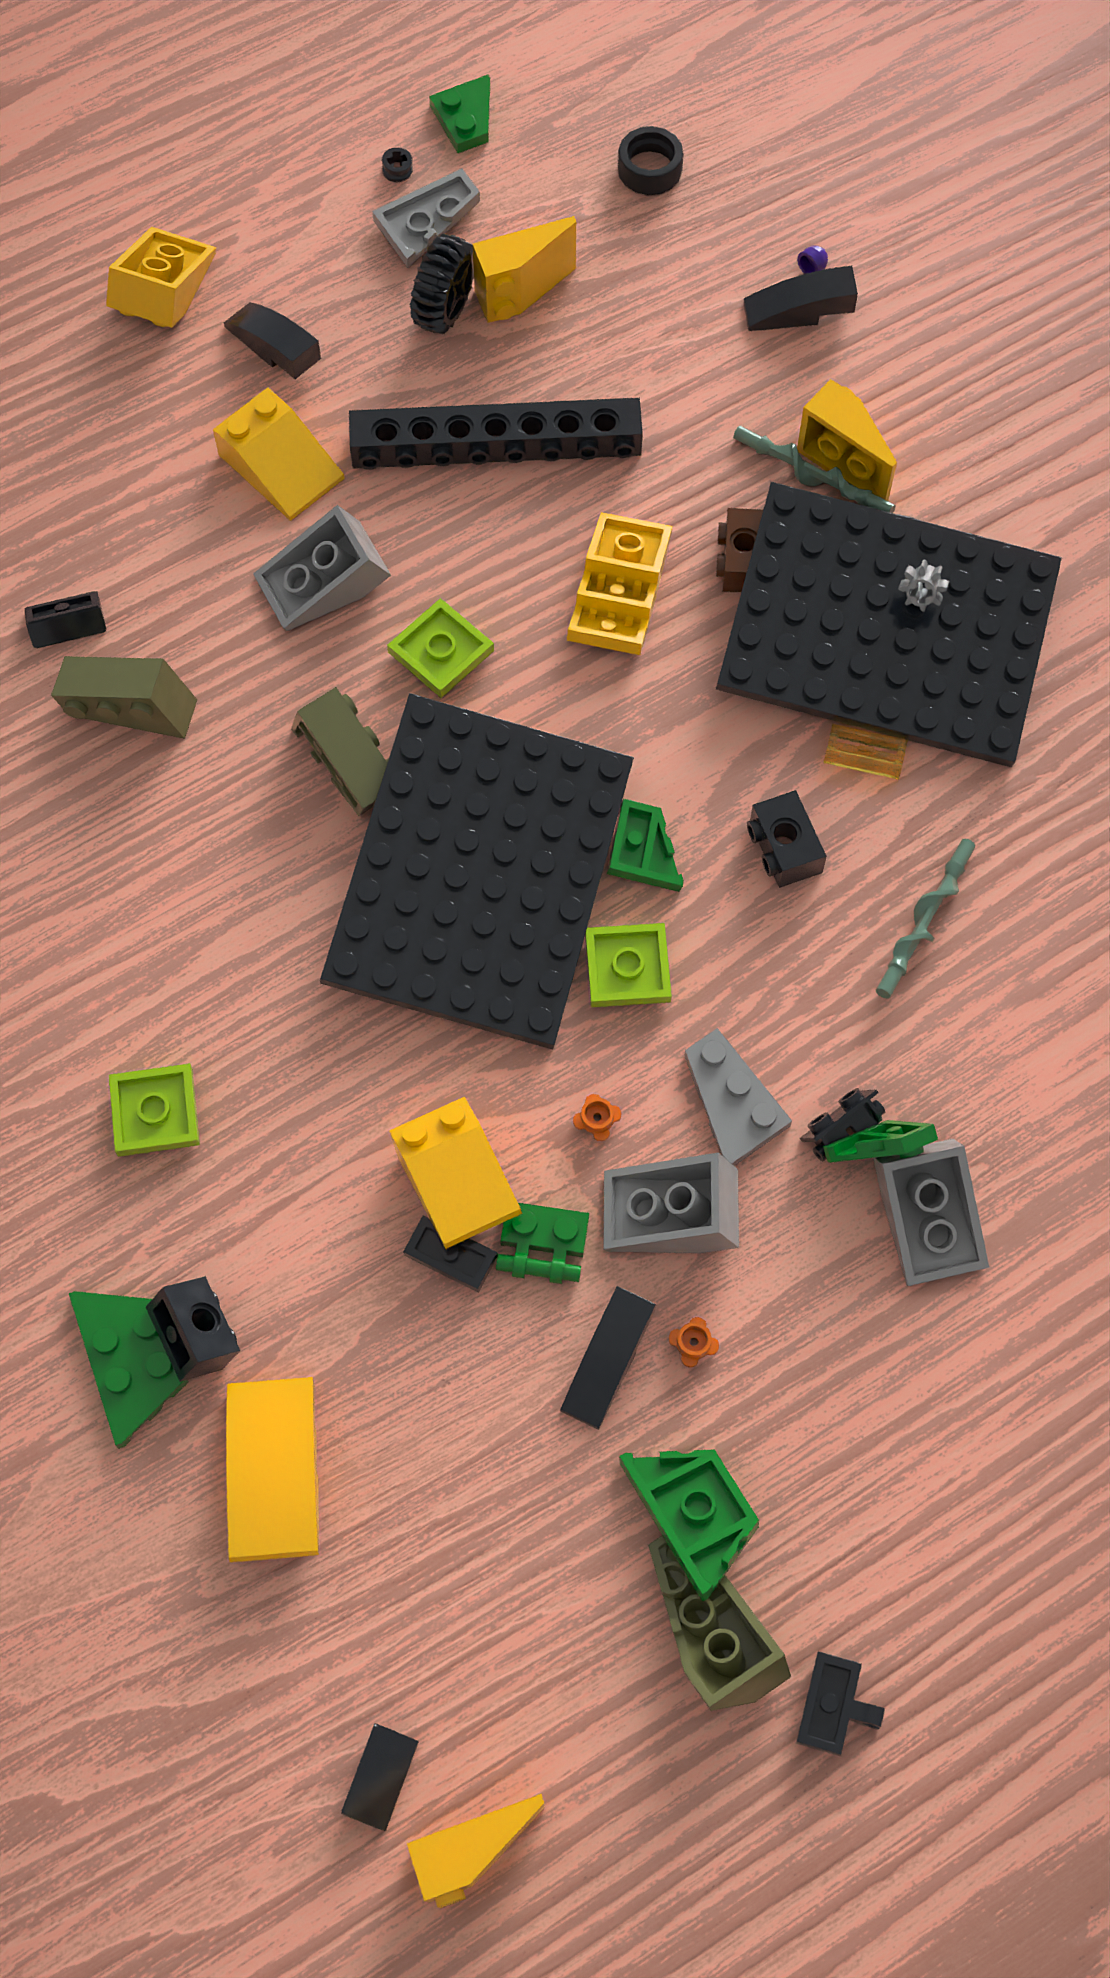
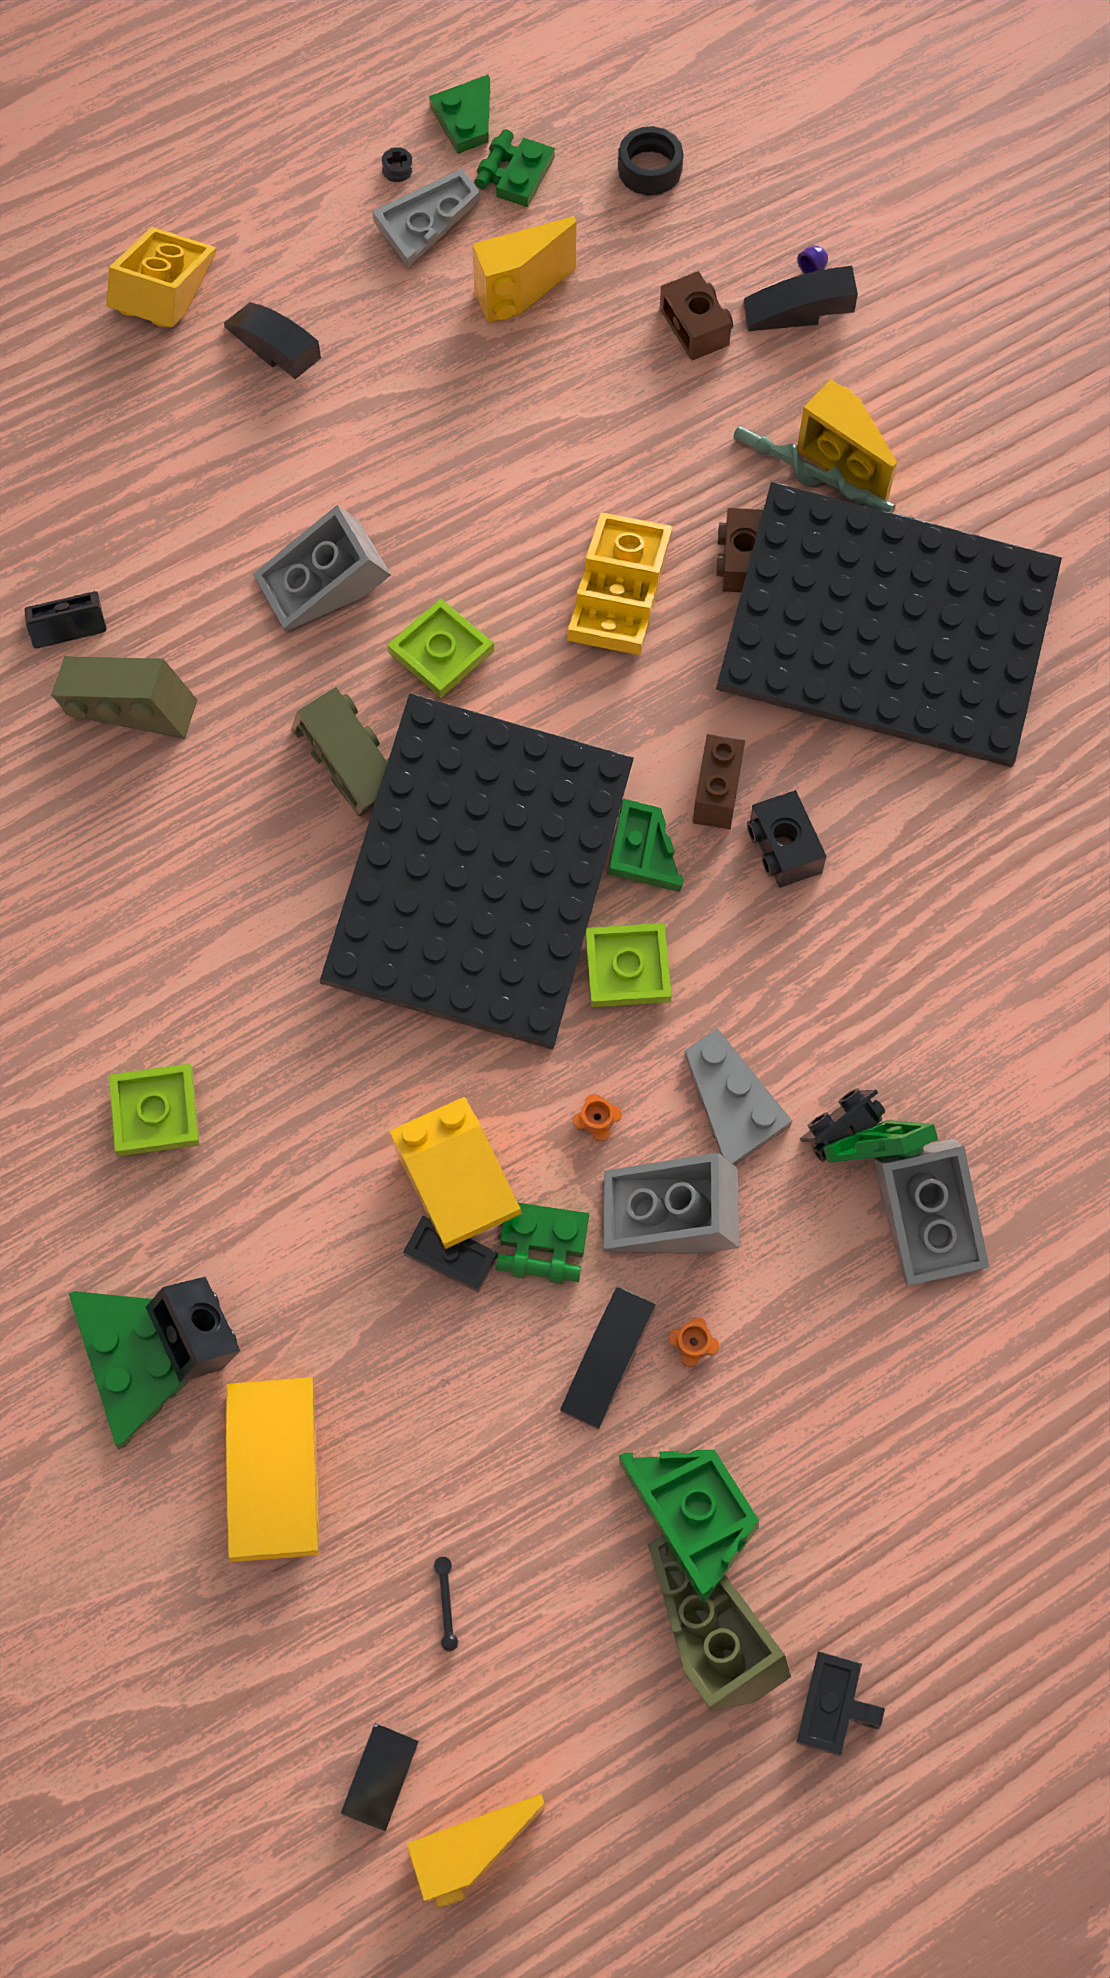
yellow slope [213,387,345,521] -> none
black brick [349,398,643,470] -> none
black gear [410,234,474,334] -> none
clear yellow tile [824,724,908,779] -> none
sand green piece [876,839,975,999] -> none
light grey gear [898,560,949,611] -> none
none -> black hinge [434,1557,459,1652]
none -> green plate [474,129,555,207]
none -> reddish brown brick [659,271,734,361]
none -> reddish brown brick [692,734,745,830]

